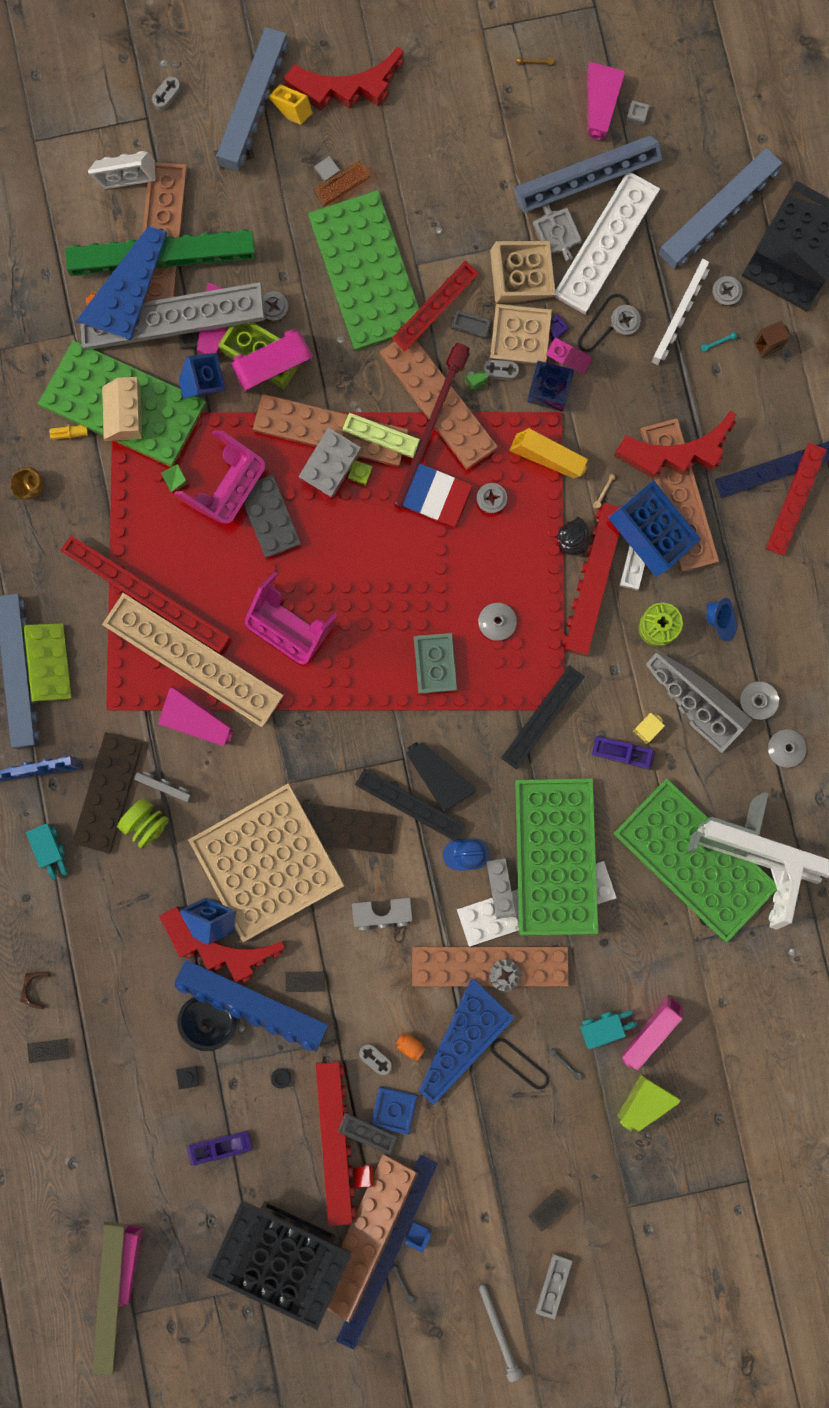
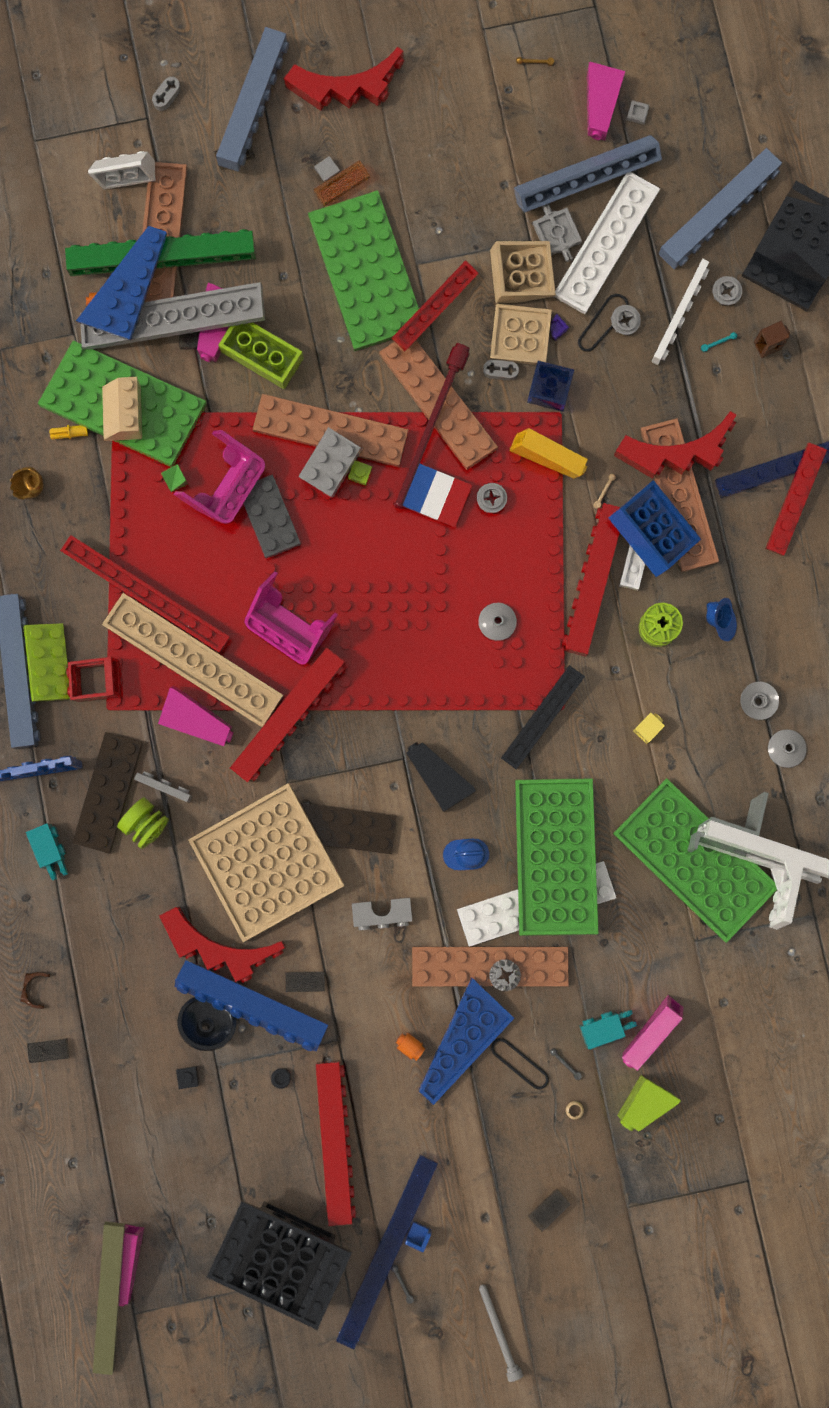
blue slope [179,353,226,399] -> none
blue slope [180,898,236,945] -> none
dark purple slope [186,1131,252,1166] -> none
dark pink windscreen [231,329,314,393] -> none
light grey gear [263,292,289,322] -> none
yellow slope [269,84,313,125] -> none
nougat plate [327,1154,419,1322] -> none
dark grey tile [337,1113,398,1155] -> none
yellowish green tile [342,413,420,458] -> none
red tile [353,1166,374,1189] -> none
black plate [355,768,465,842] -> none
light grey beam [359,1044,392,1075] -> none
blue tile [371,1086,418,1135] -> none
sand green plate [414,633,457,694] -> none
dark grey tile [451,310,492,339] -> none
bright green slope [465,371,489,391] -> none
light grey plate [487,858,516,919] -> none
light grey plate [535,1253,572,1320] -> none
dark pink slope [546,337,594,374] -> none
black hair [557,517,590,555] -> none
dark purple slope [592,736,656,770] -> none
light grey wedge [646,651,752,753] -> none
none -> red window [66,657,121,702]
none -> red brick [230,647,346,783]
none -> tan piece [566,1101,584,1120]

